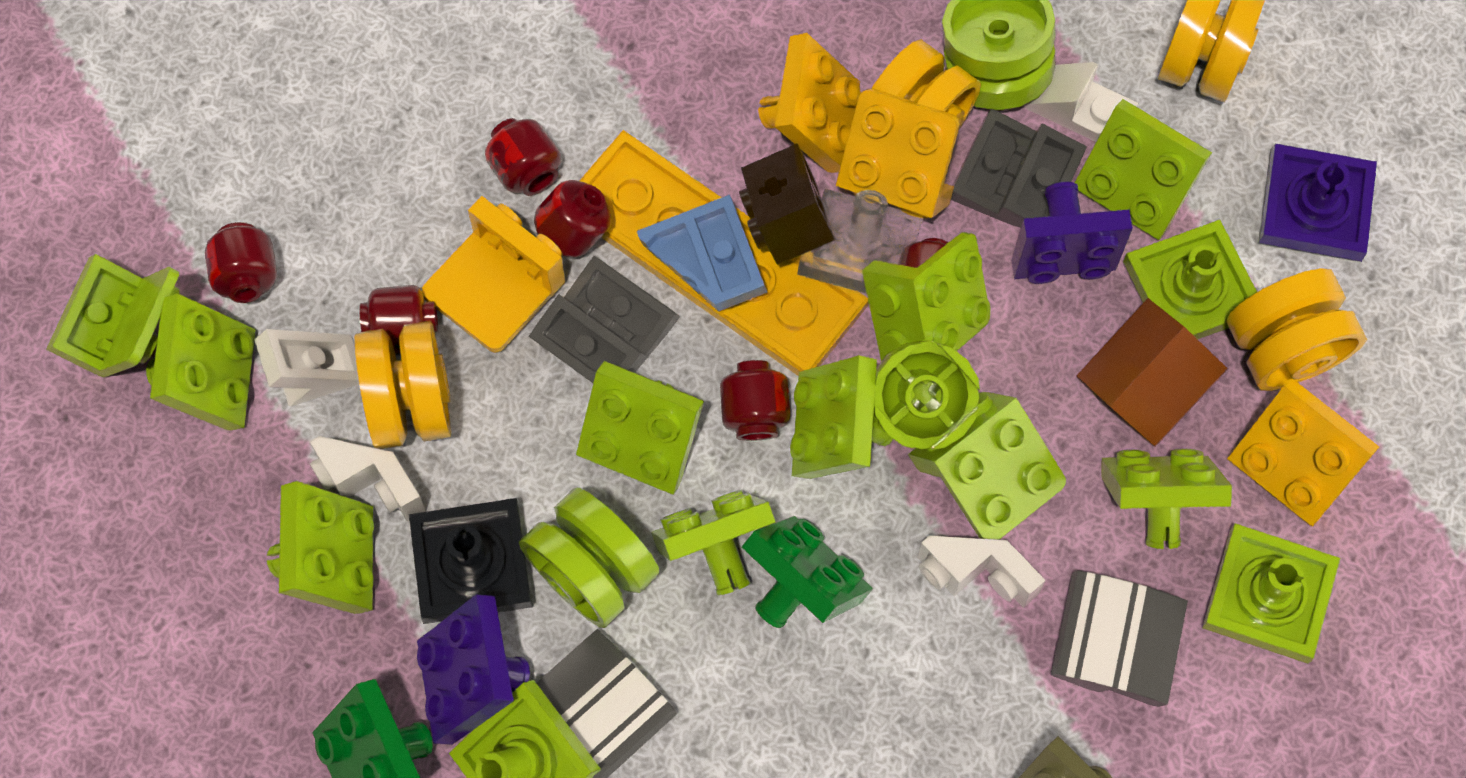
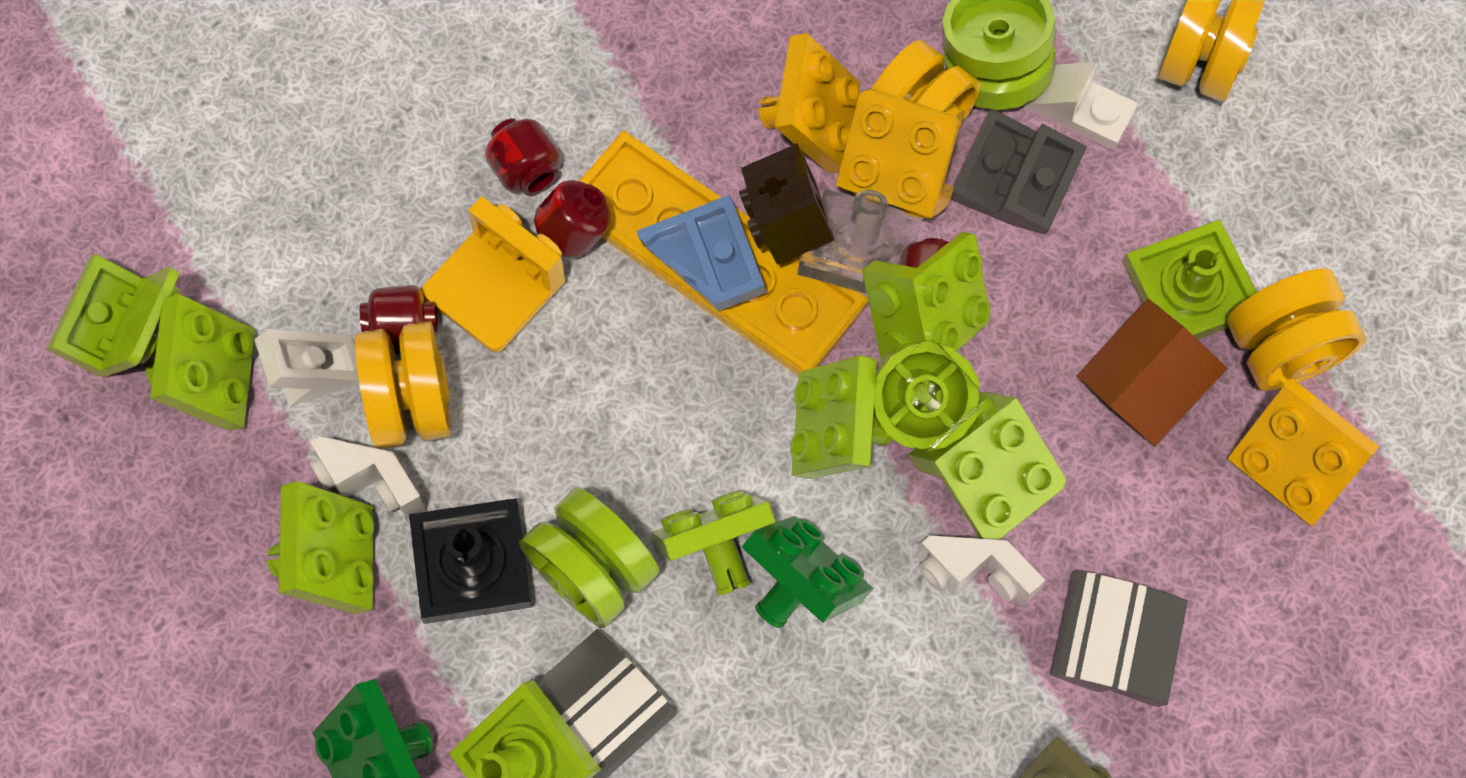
dark red head [205,222,277,303] -> none
dark purple plate [417,594,530,745] -> none
dark grey slope [528,255,680,383] -> none
lime plate [576,361,704,495] -> none
dark red head [720,360,790,441] -> none
dark purple plate [1011,182,1133,284] -> none
lime plate [1075,99,1212,240] -> none
lime plate [1101,449,1232,549] -> none
lime plate [1202,523,1340,664] -> none
dark purple plate [1259,143,1377,262] -> none

